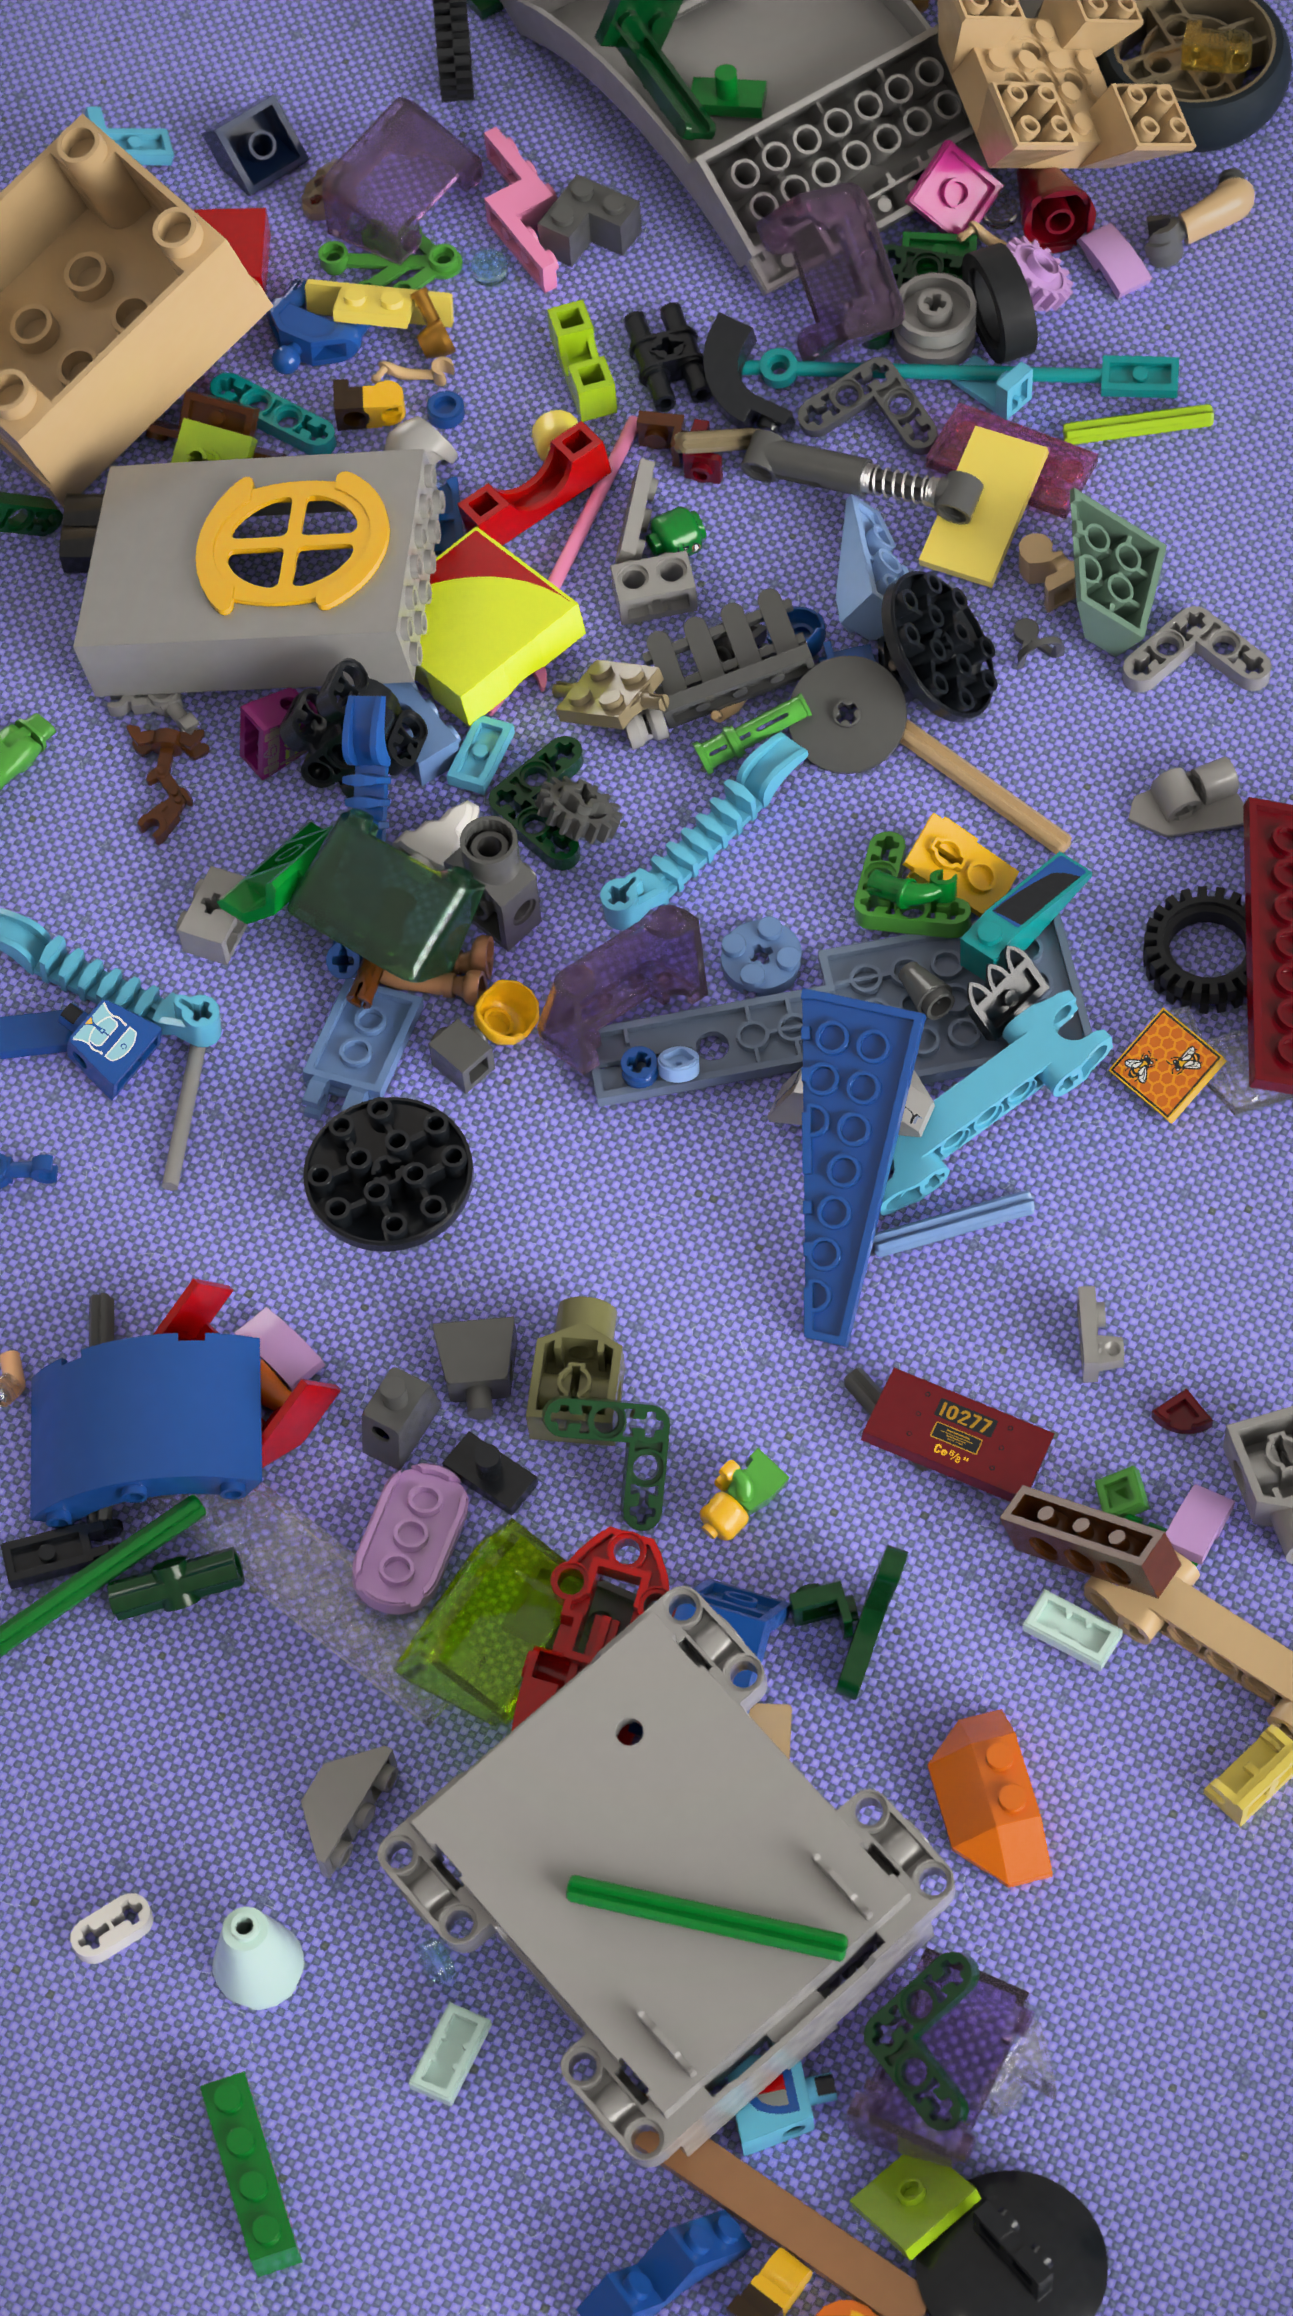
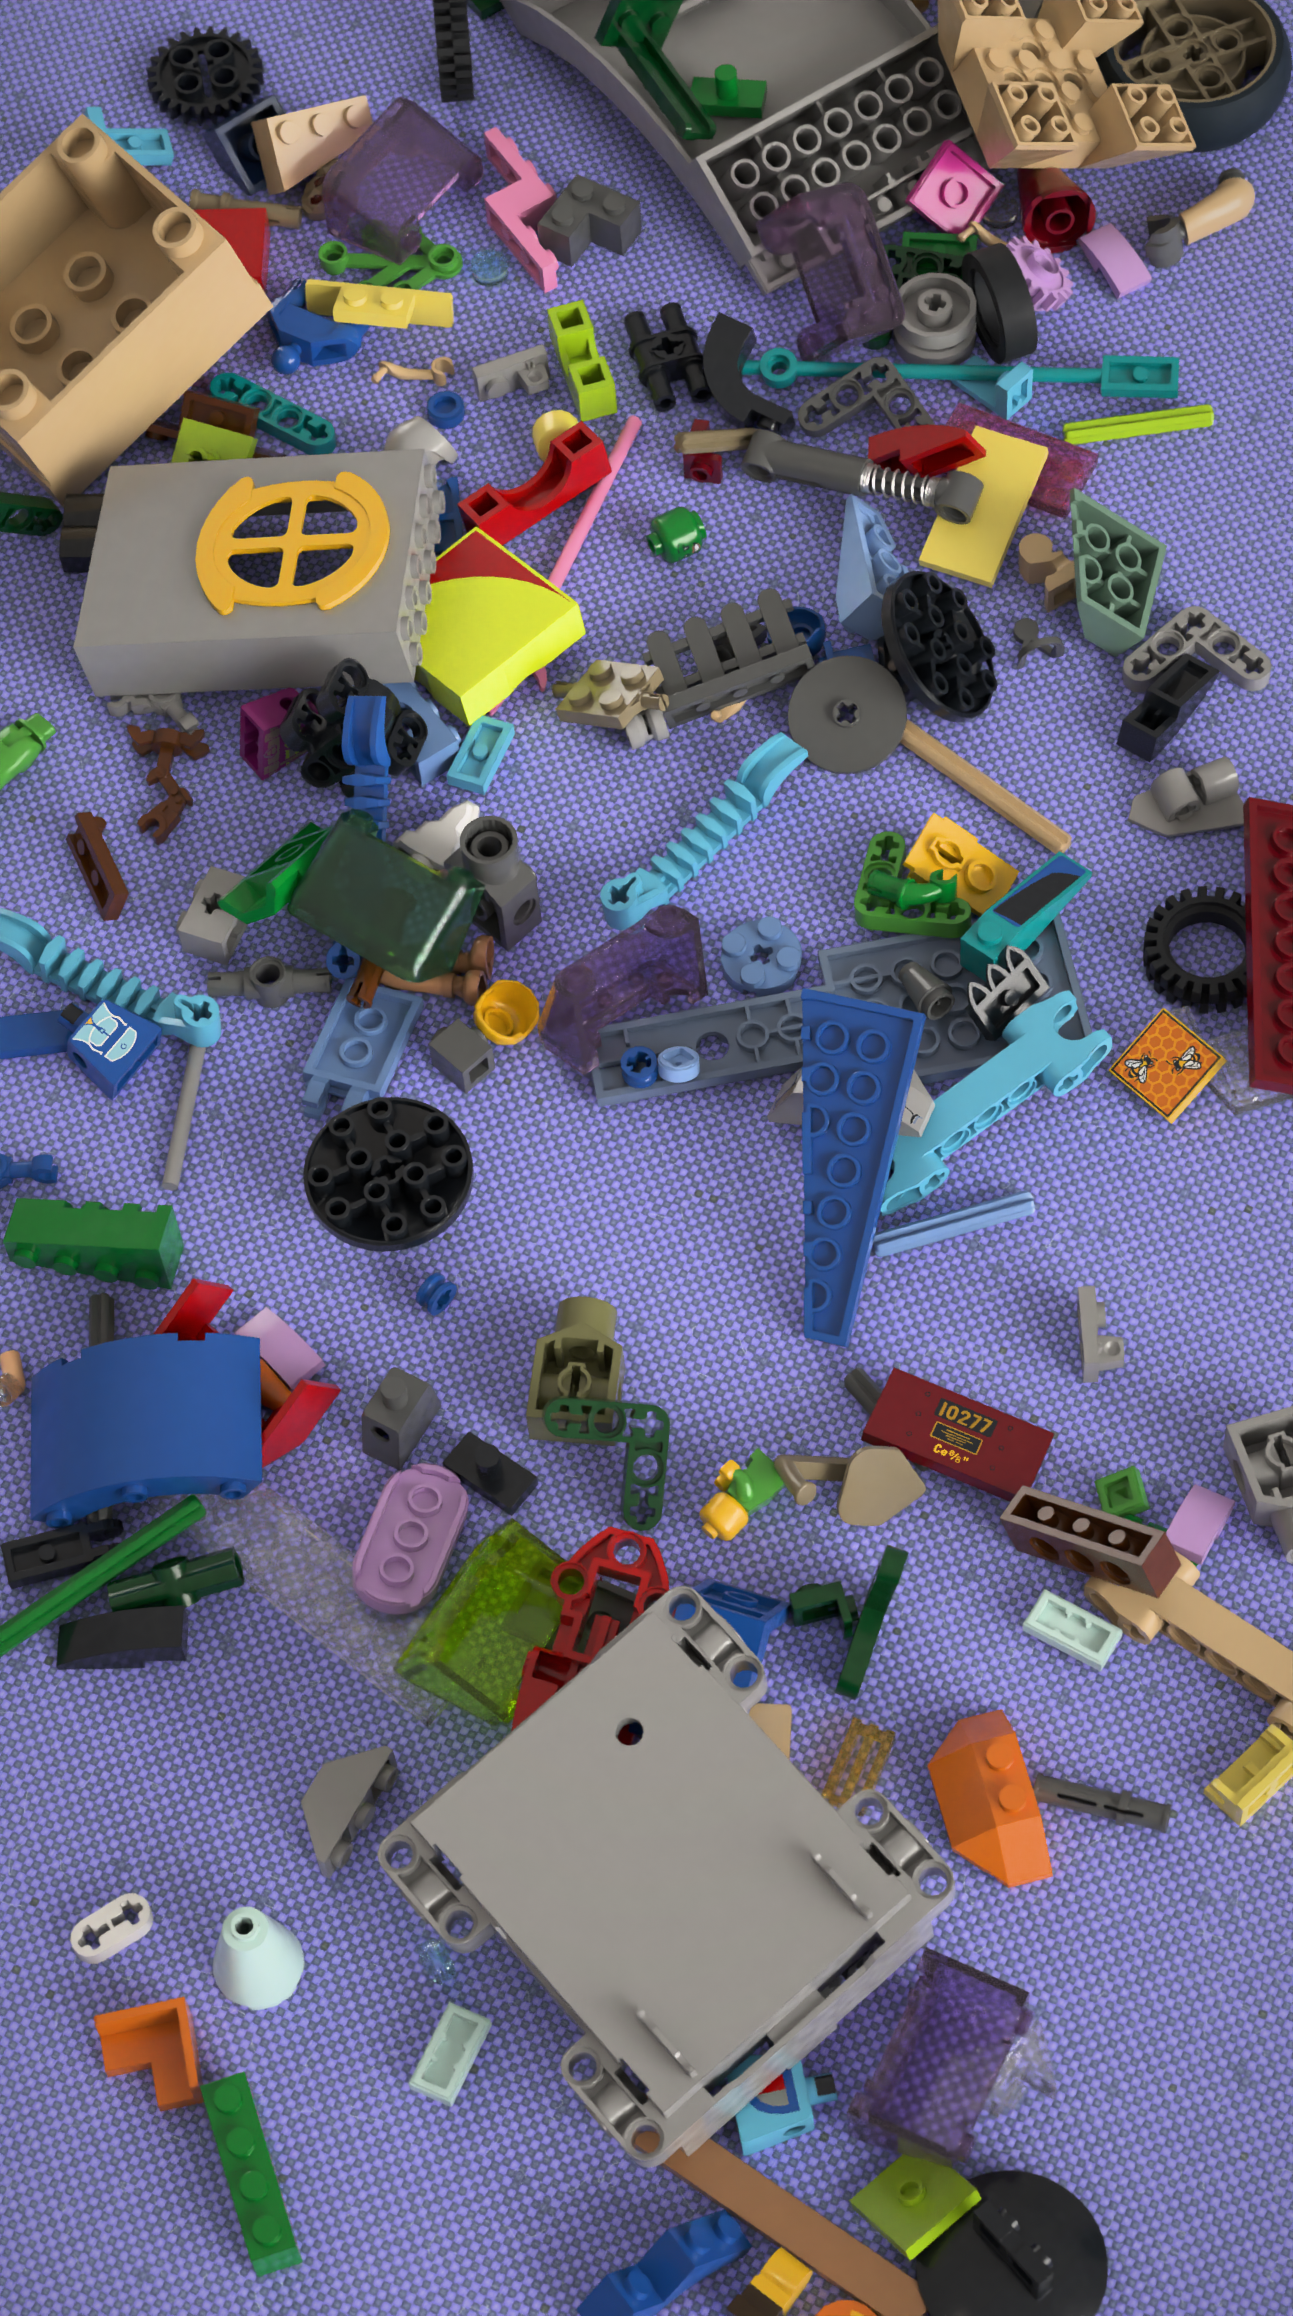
leg [333,379,406,431] -> none
pearl gold bar [410,286,456,359] -> none
dark grey torso [433,1316,517,1420] -> none
dark green beam [488,736,583,871] -> none
dark grey gear [534,776,622,844] -> none
green axle [566,1875,848,1962] -> none
light grey brick [610,551,698,625] -> none
light grey plate [614,458,659,564] -> none
reddish brown bracket [637,410,690,467] -> none
bright green pin [692,693,812,775] -> none
dark green beam [864,1951,980,2131] -> none
dark red tile [1151,1389,1213,1434] -> none
clear yellow leg [1181,19,1253,74] -> none
none -> green wedge [3,1198,184,1290]
none -> black slope [56,1606,189,1670]
none -> reddish brown hinge [66,812,129,921]
none -> orange panel [94,1997,204,2112]
none -> black gear [147,26,264,126]
none -> dark tan pin [189,188,303,230]
none -> dark grey pin [207,956,332,1009]
none -> tan wedge [251,95,375,195]
none -> blue bush [415,1272,457,1315]
none -> light grey hinge [472,344,550,403]
none -> dark tan piece [774,1446,926,1526]
none -> clear yellow tile [822,1717,896,1817]
none -> red slope [868,424,986,478]
none -> dark grey pin [1033,1773,1172,1833]
none -> black slope [1116,653,1219,763]

